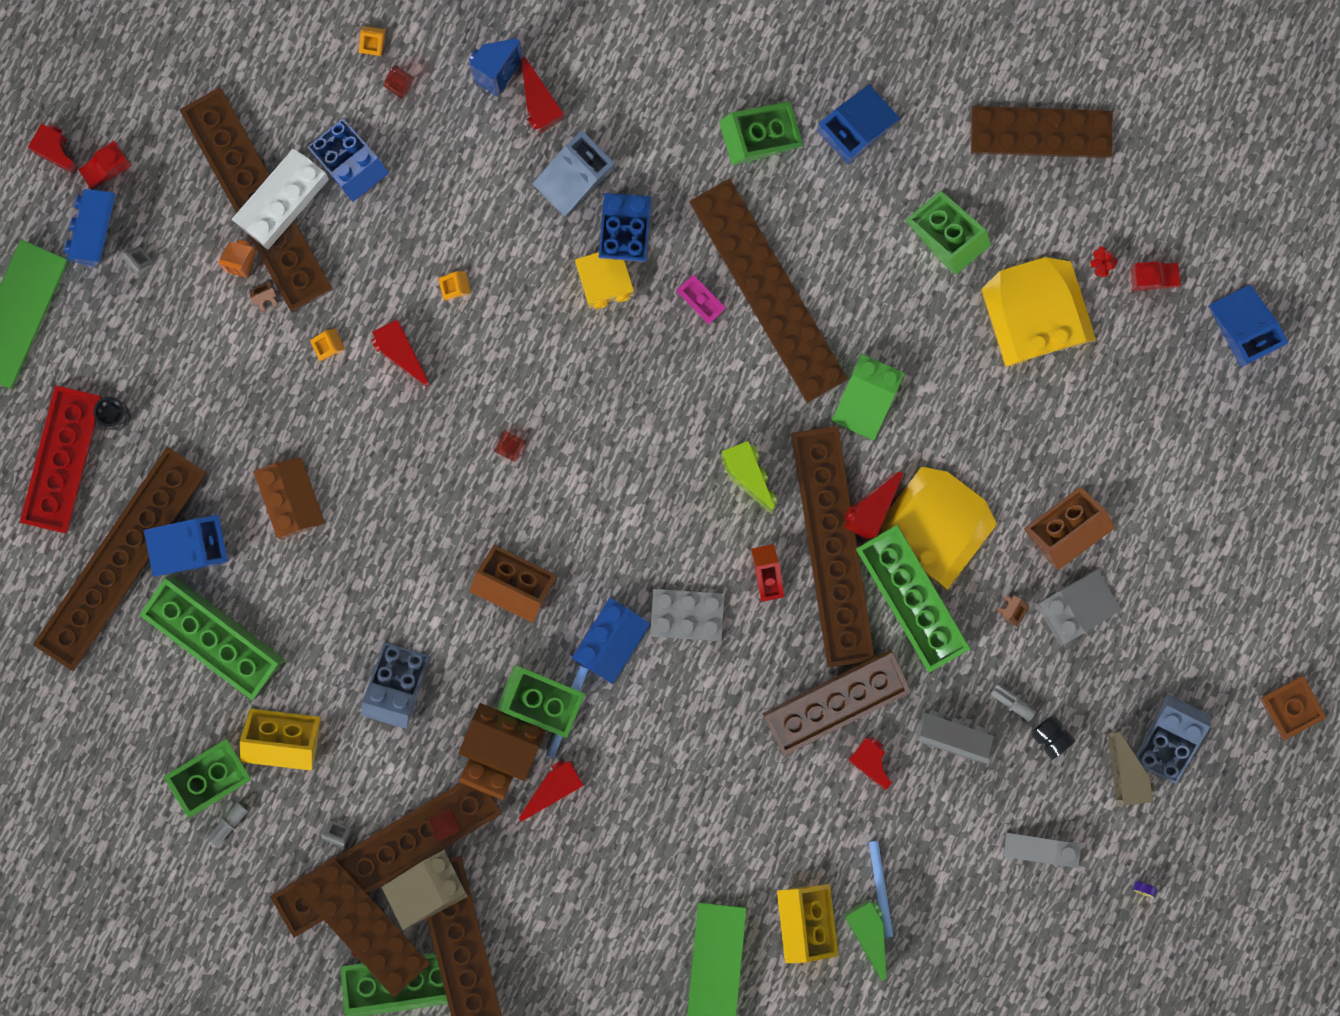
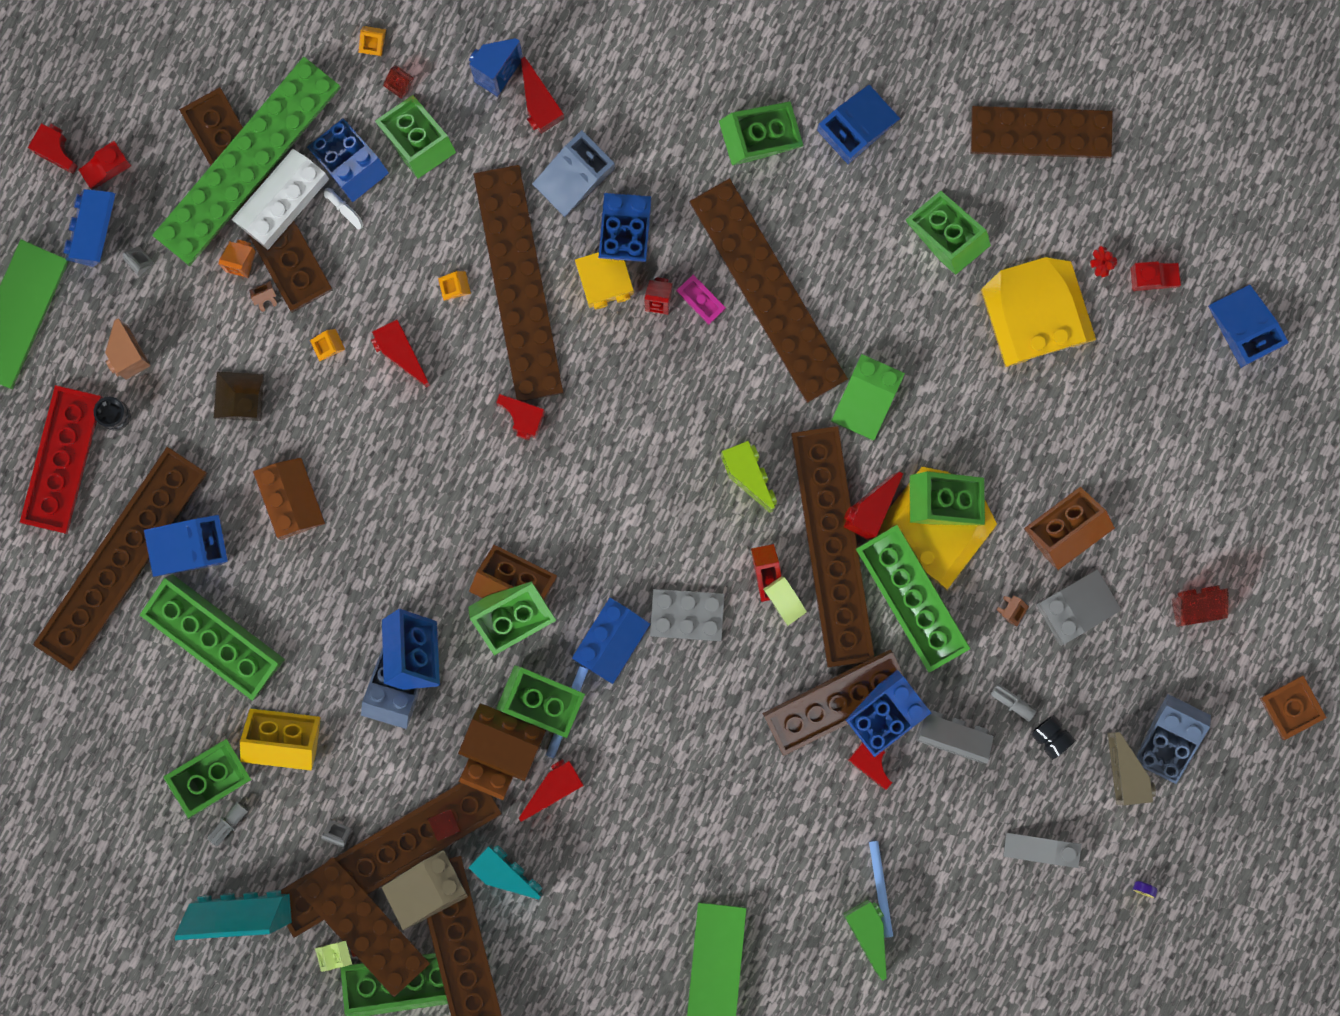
clear red plate [494,430,526,462] -> none
yellow slope [777,884,838,963] -> none
none -> nougat slope [105,318,151,380]
none -> bright green plate [152,57,341,266]
none -> teal slope [175,890,292,940]
none -> dark brown slope [213,372,264,421]
none -> yellowish green slope [315,941,352,972]
none -> white piece [324,188,364,229]
none -> bright green slope [375,95,456,179]
none -> blue slope [382,608,440,690]
none -> bright green slope [468,582,556,655]
none -> teal slope [468,845,543,900]
none -> reddish brown plate [473,165,564,401]
none -> red arch [496,394,545,440]
none -> red slope [644,277,673,315]
none -> yellowish green slope [763,575,807,626]
none -> blue slope [846,670,931,757]
none -> bright green slope [910,471,985,525]
none -> clear red slope [1171,585,1229,627]

